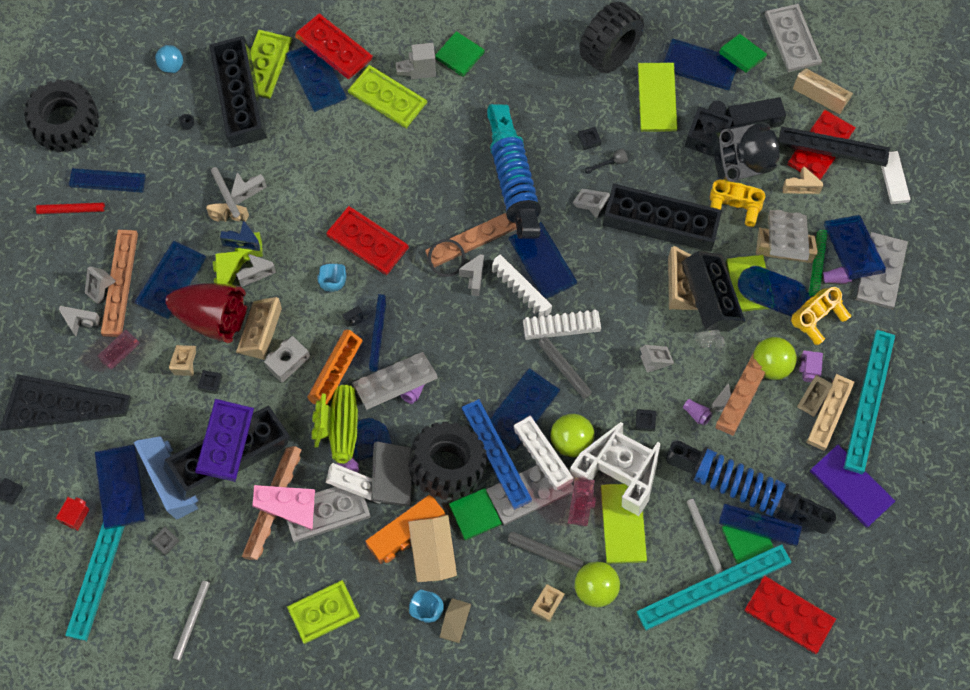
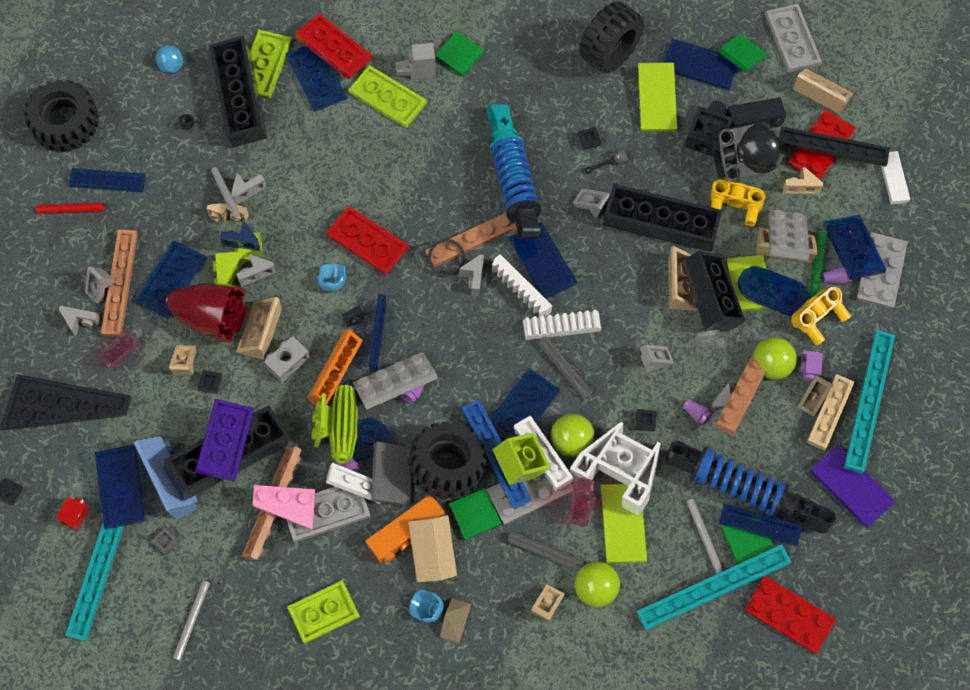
none -> lime brick [492,433,551,485]

